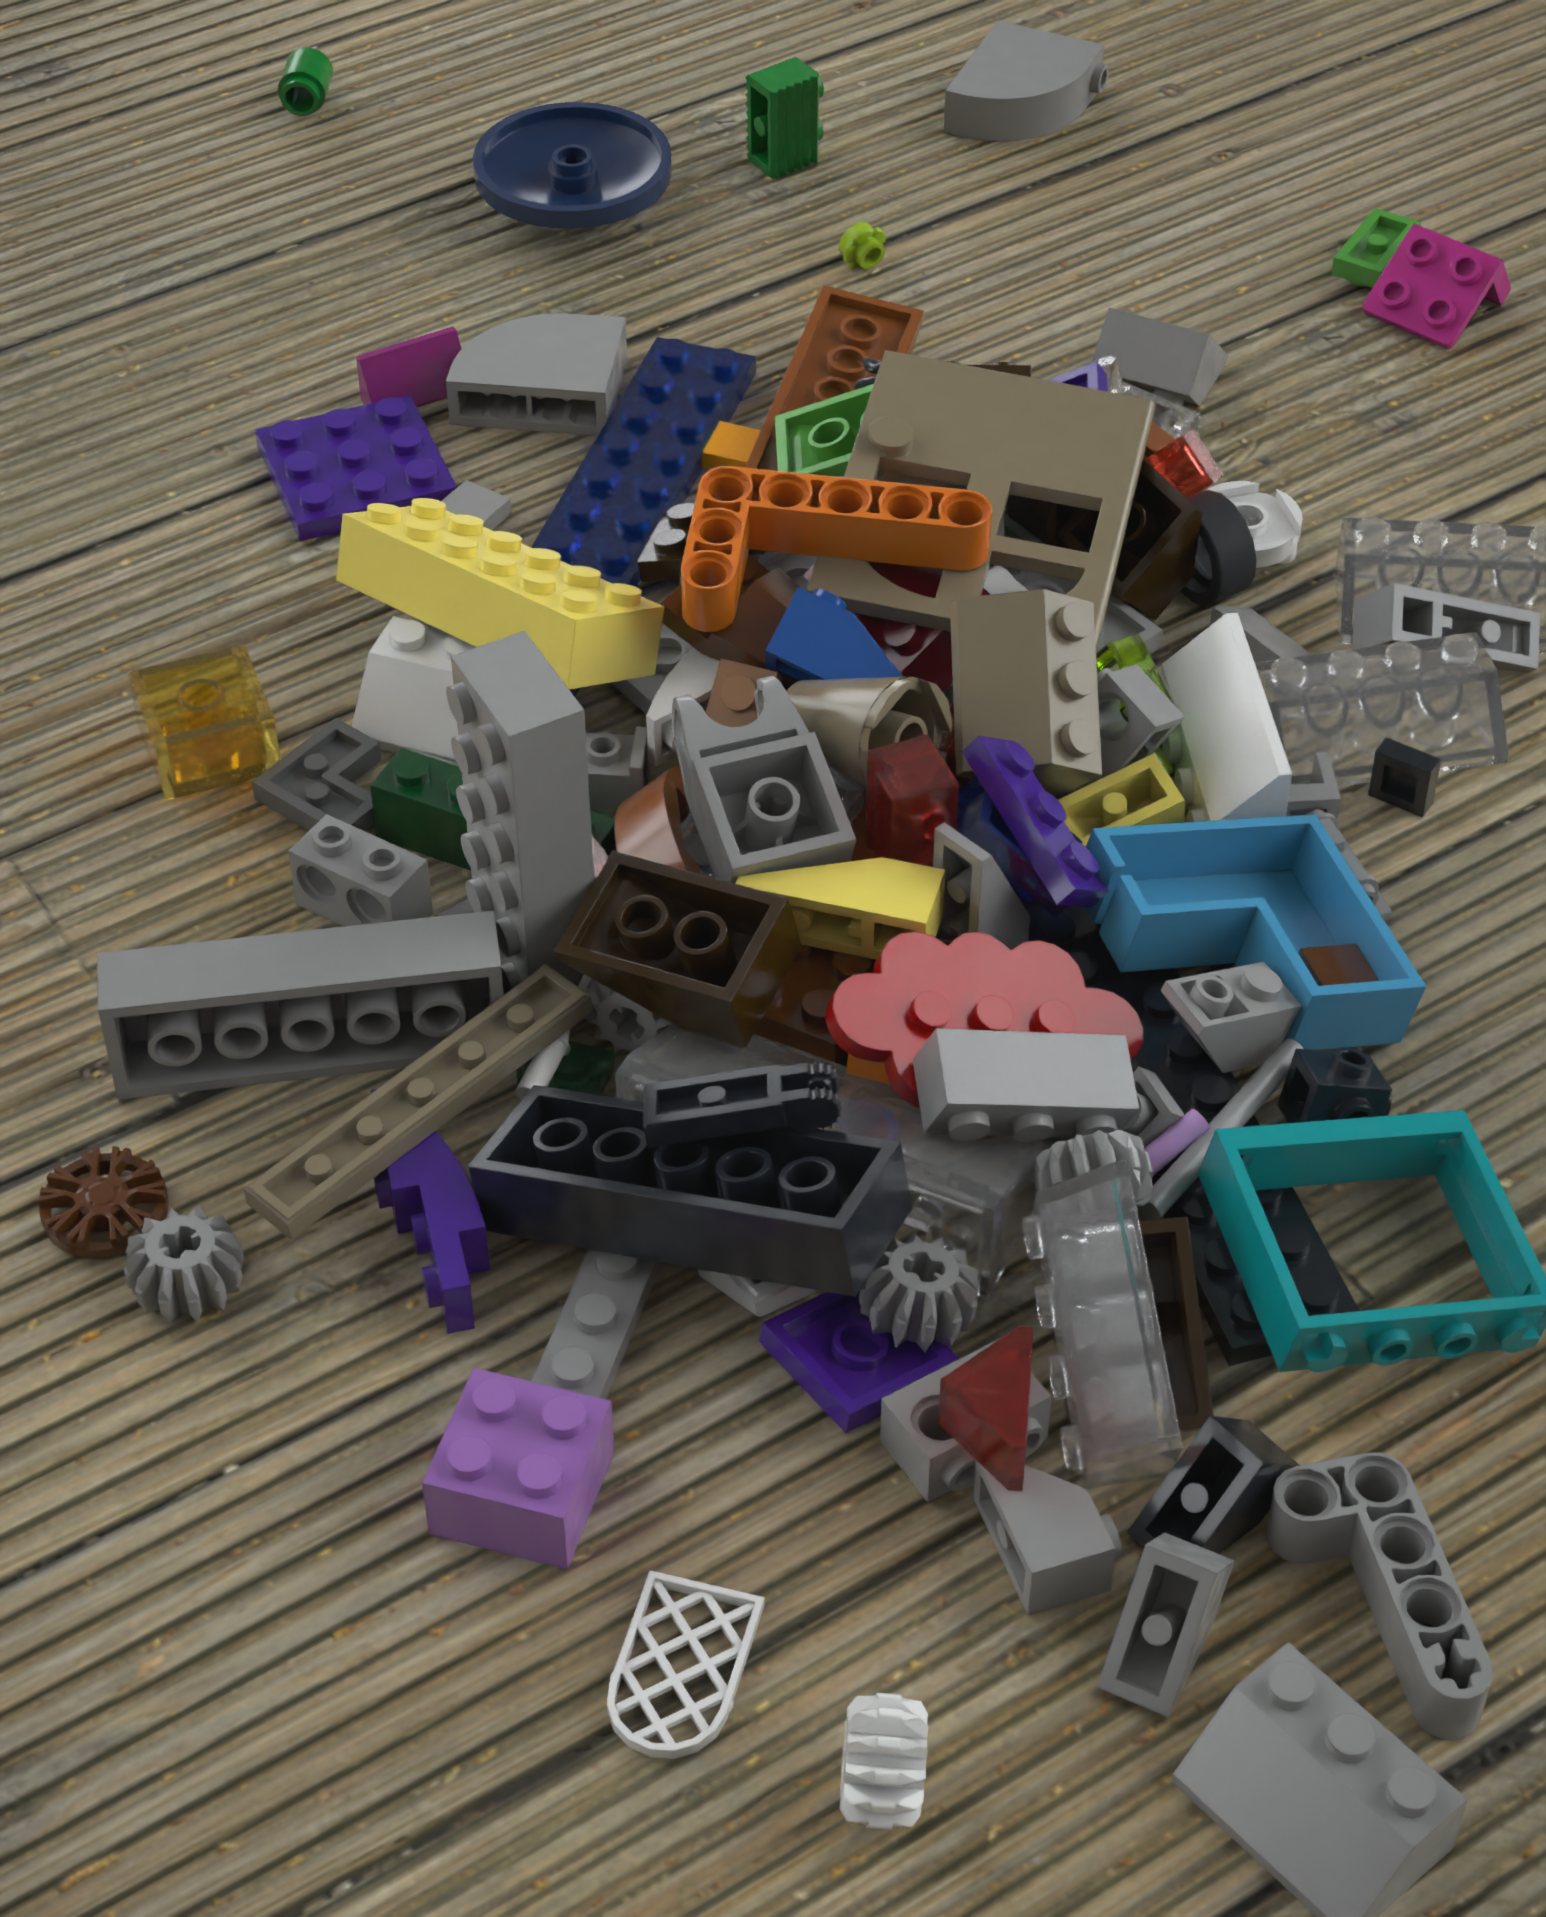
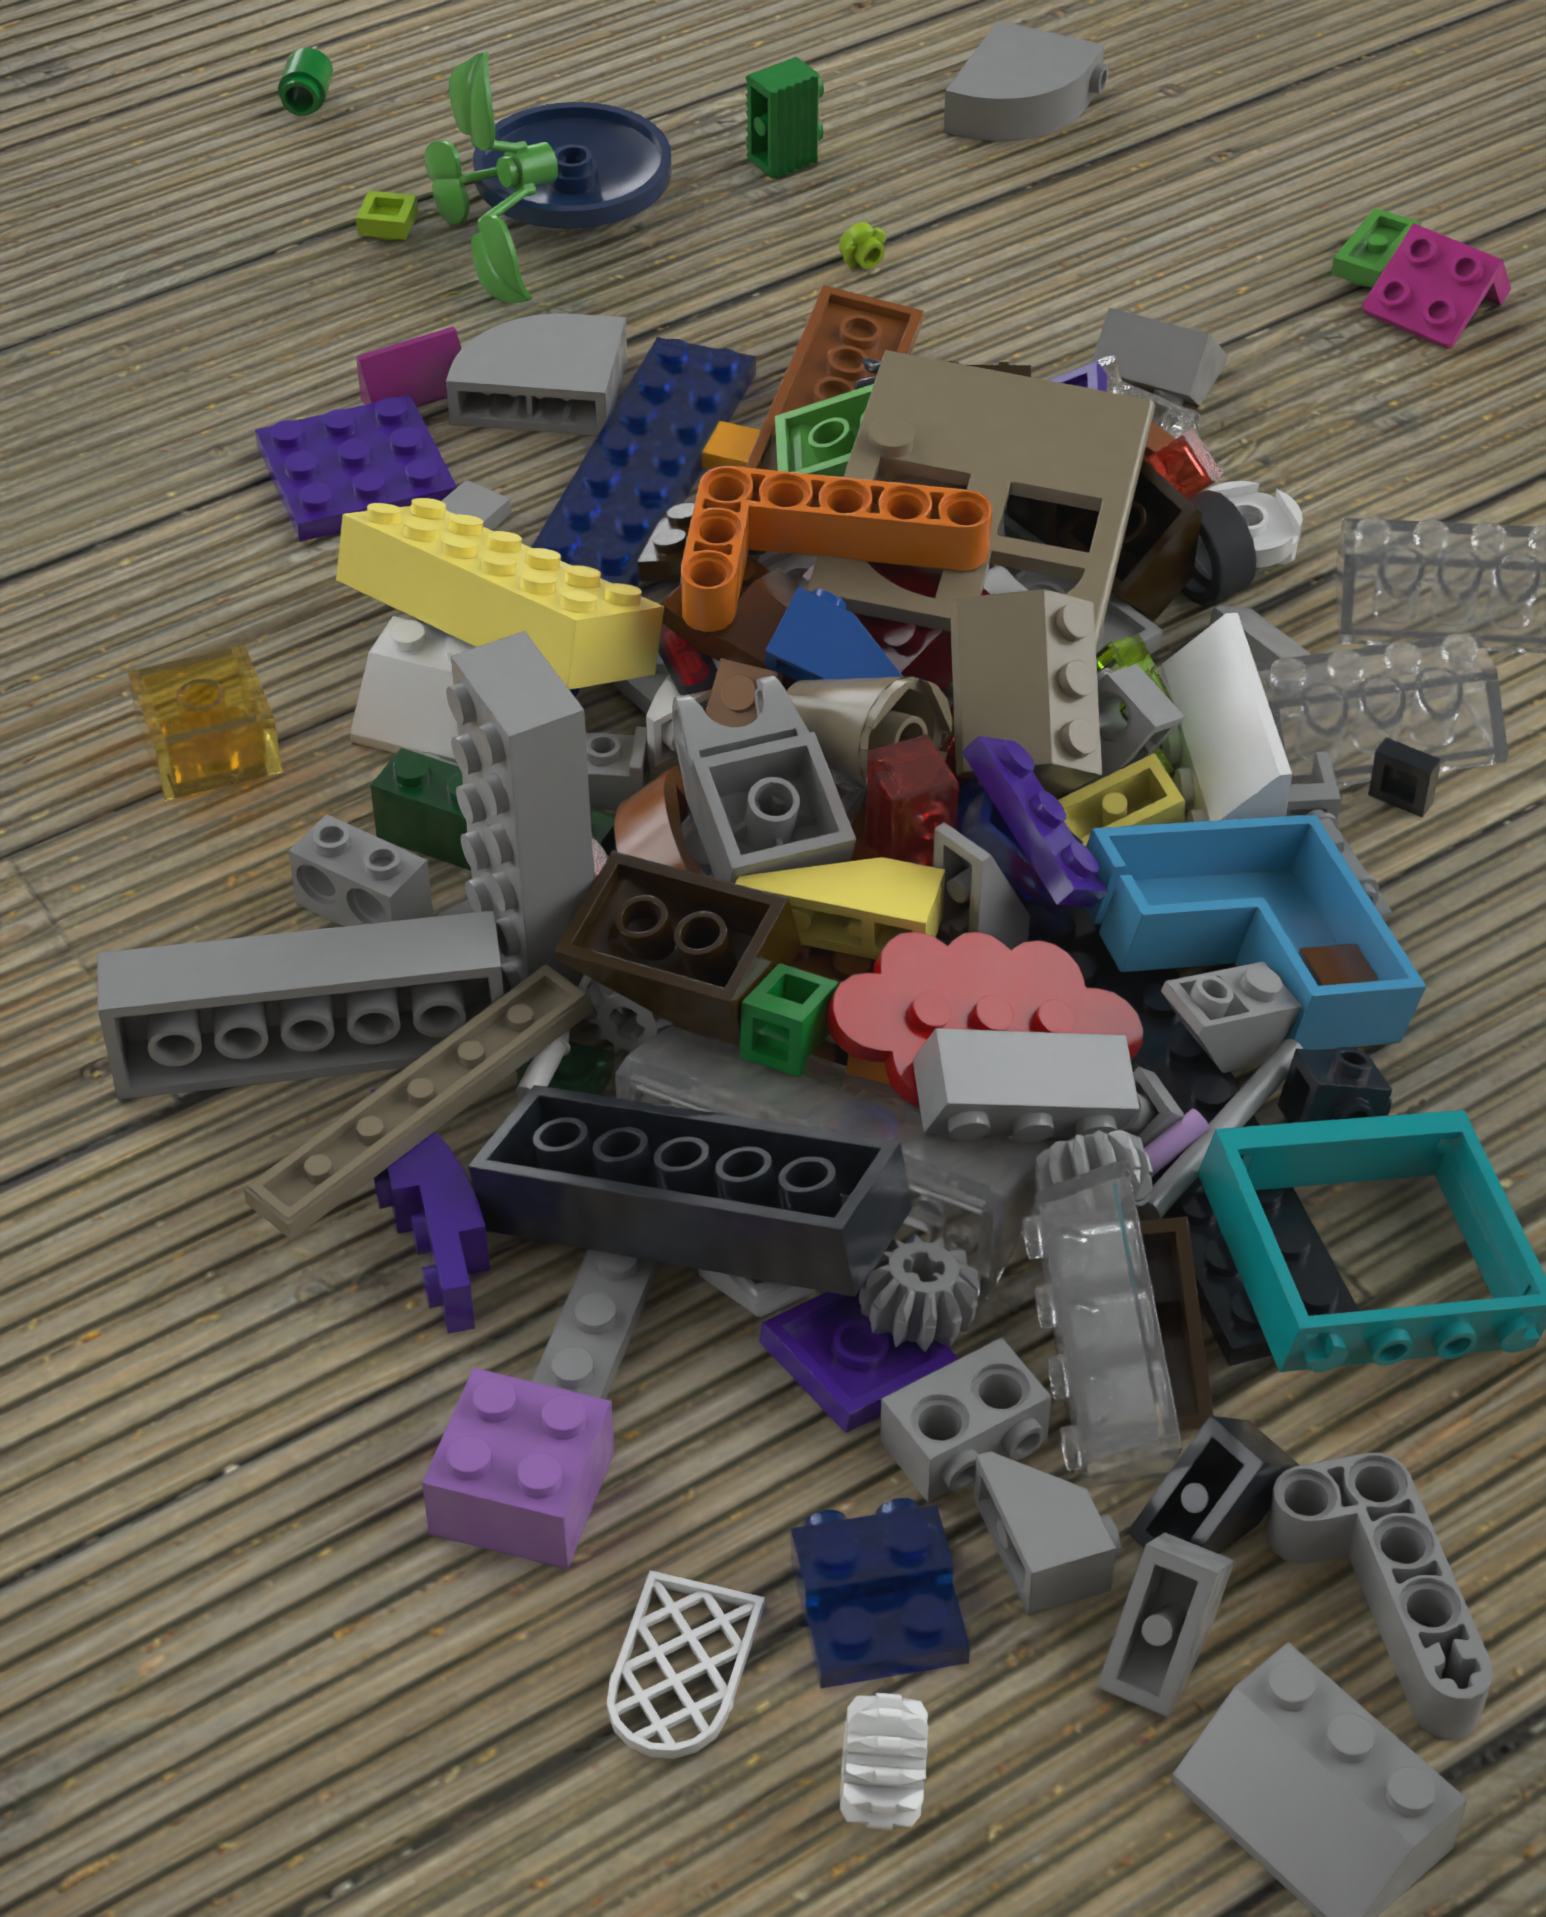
reddish brown wheel [38,1146,169,1258] -> none
light grey gear [124,1205,244,1324] -> none
dark grey plate [252,718,381,832] -> none
black hinge [643,1061,841,1148] -> none
clear red slope [938,1326,1033,1491] -> none
light grey slope [1352,583,1540,671] -> none
none -> lime plate [356,191,418,241]
none -> bright green plant [424,52,558,303]
none -> sticker [658,623,718,696]
none -> green brick [740,963,839,1077]
none -> clear blue plate [791,1498,970,1689]

